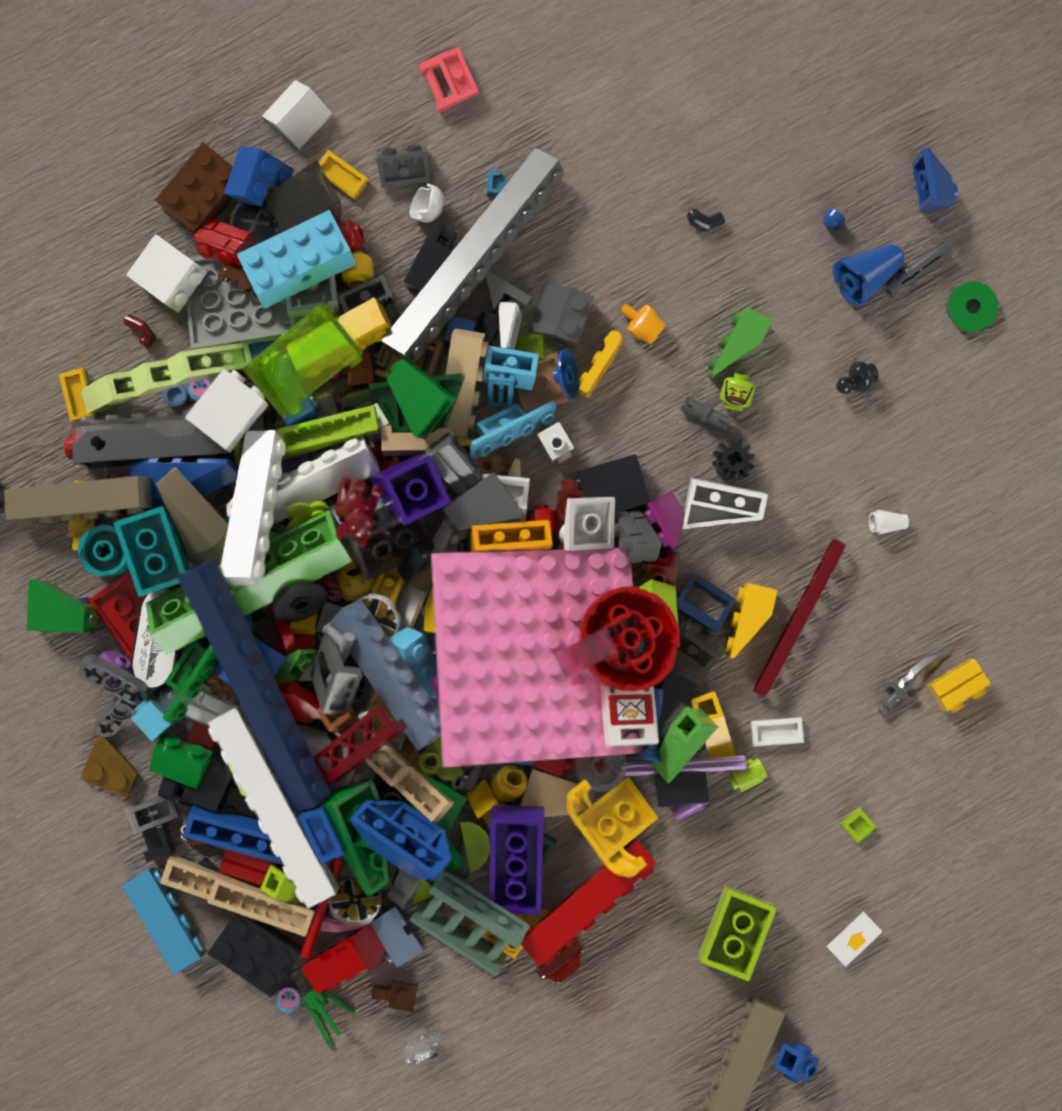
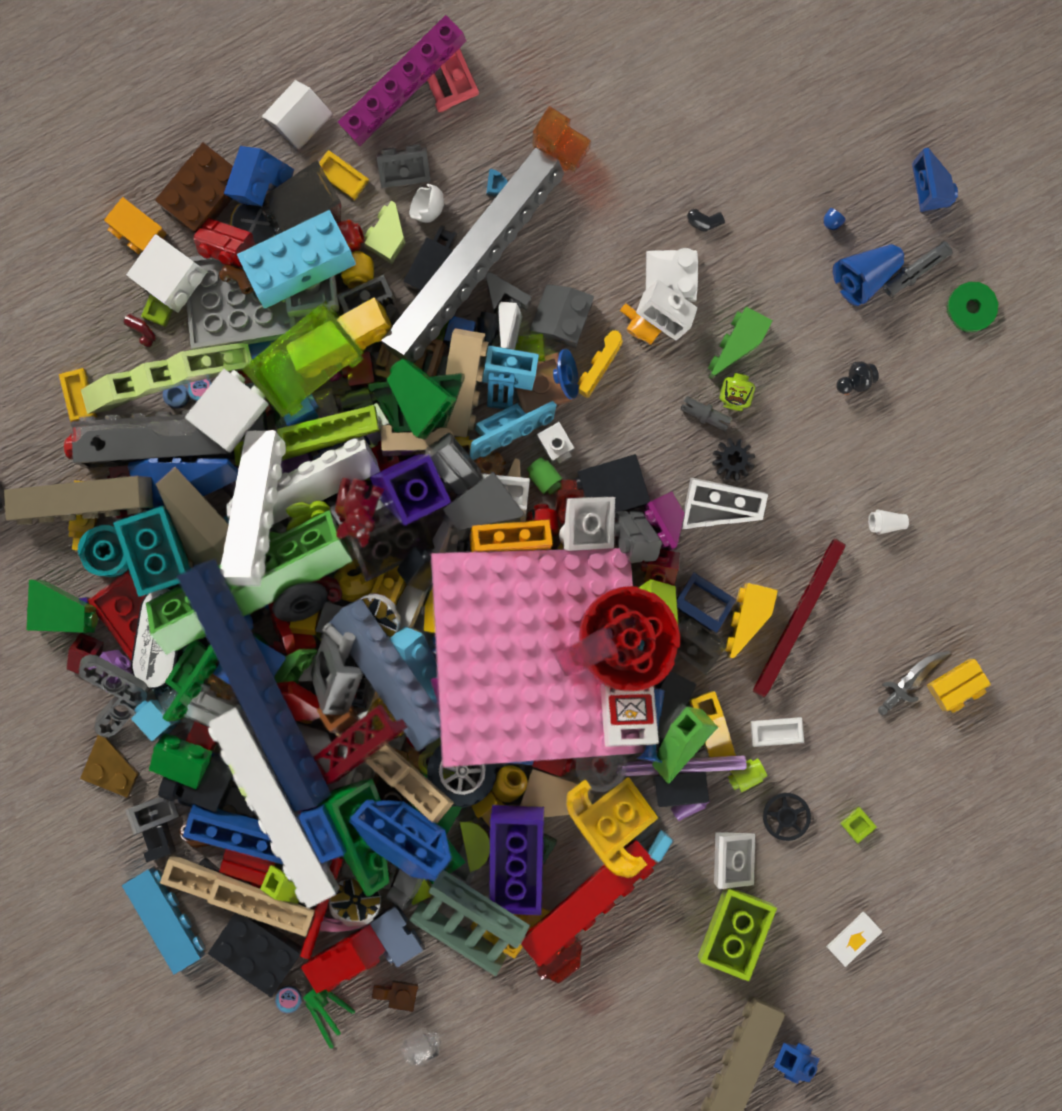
none -> dark red brick [66,633,104,675]
none -> light orange brick [104,197,167,255]
none -> lime tile [141,294,173,327]
none -> magenta brick [338,15,466,147]
none -> yellowish green slope [364,201,405,264]
none -> black wheel [427,744,496,807]
none -> bright green brick [527,457,563,495]
none -> clear orange brick [533,106,591,173]
none -> white brick [636,280,697,341]
none -> white slope [646,248,698,302]
none -> medium azure tile [647,829,673,862]
none -> white slope [714,832,755,889]
none -> black wheel [763,793,811,841]

